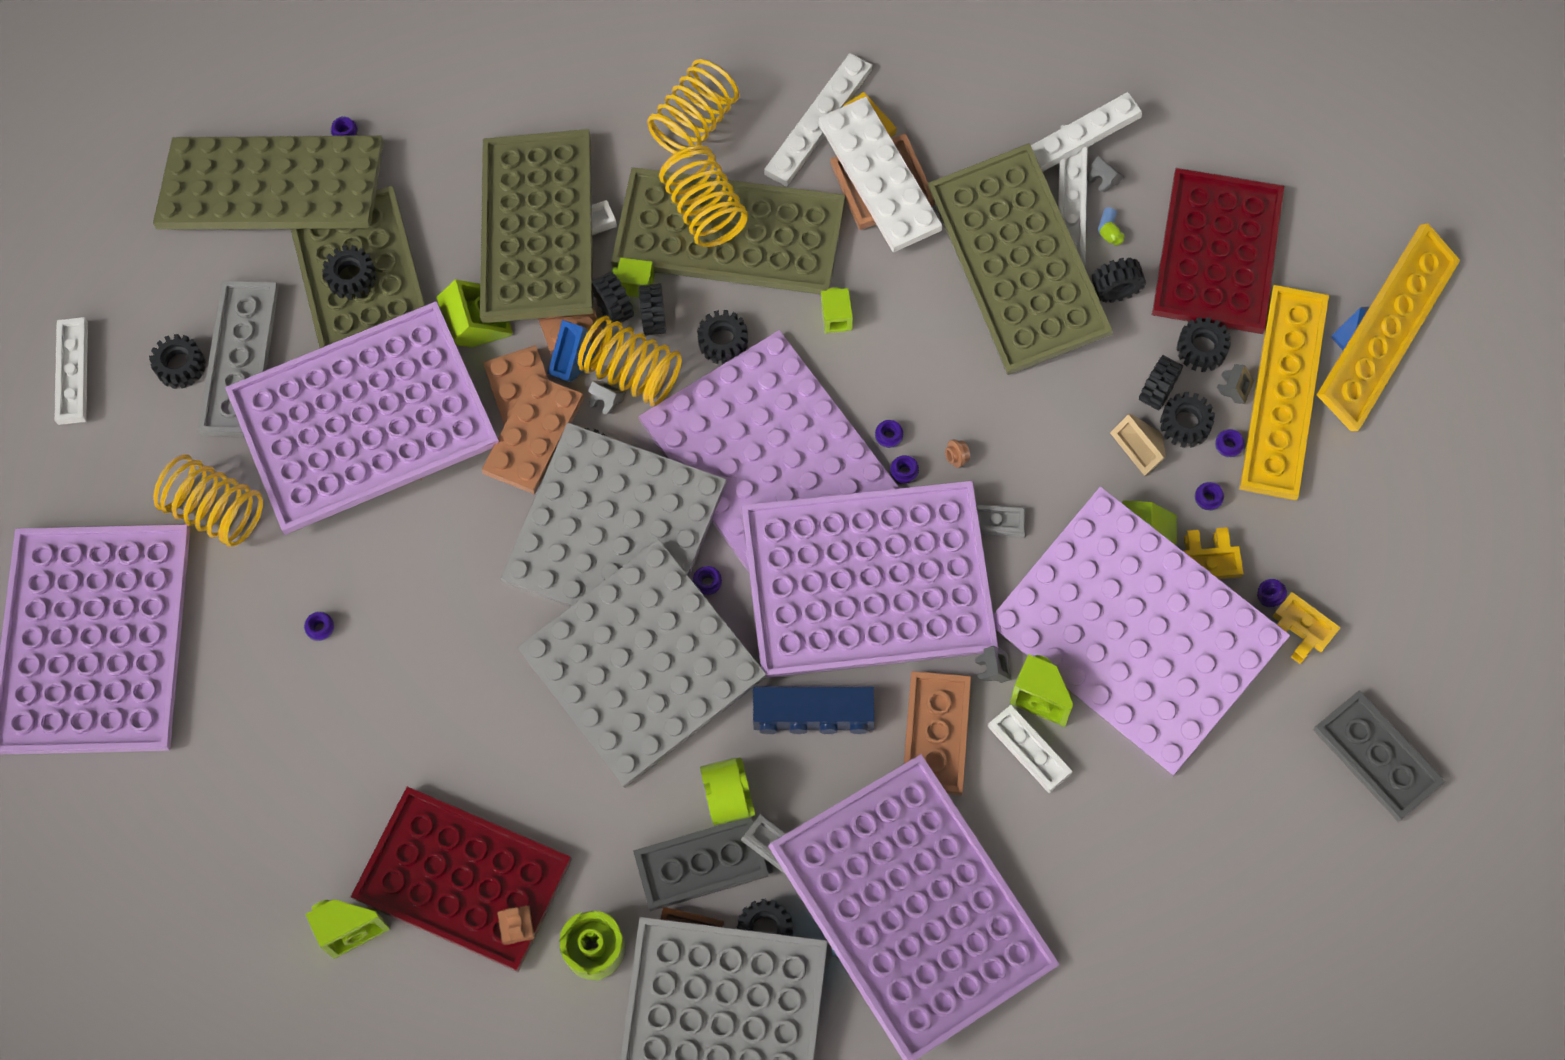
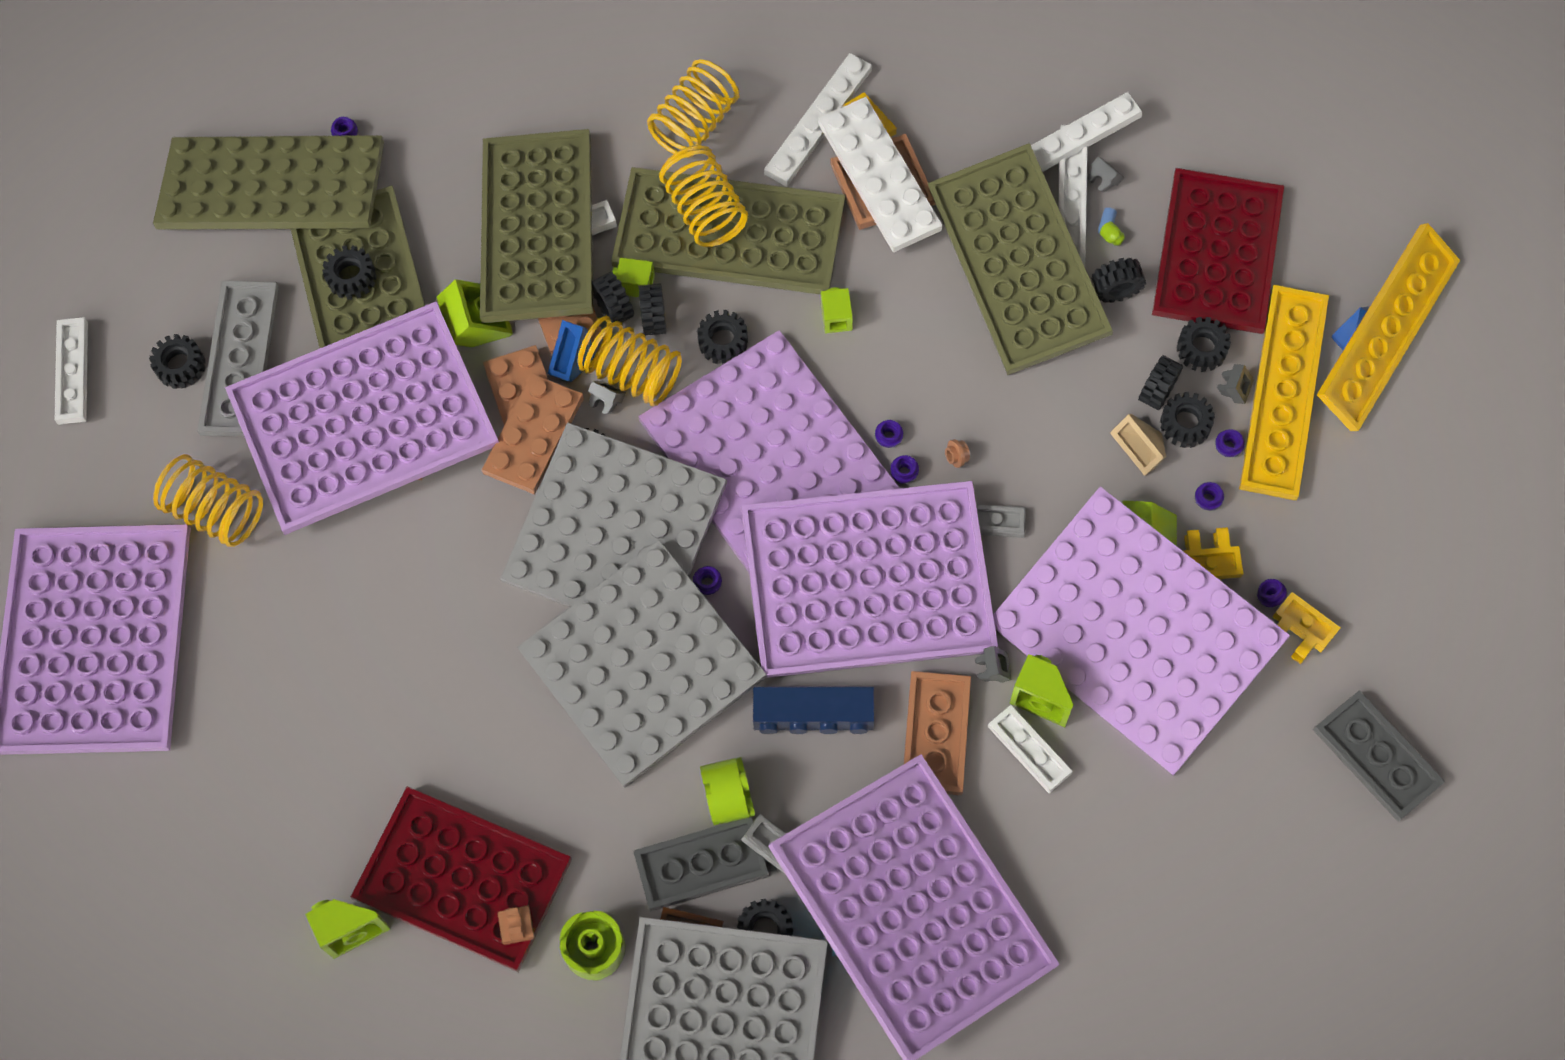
dark purple plate [304,612,334,641] -> none

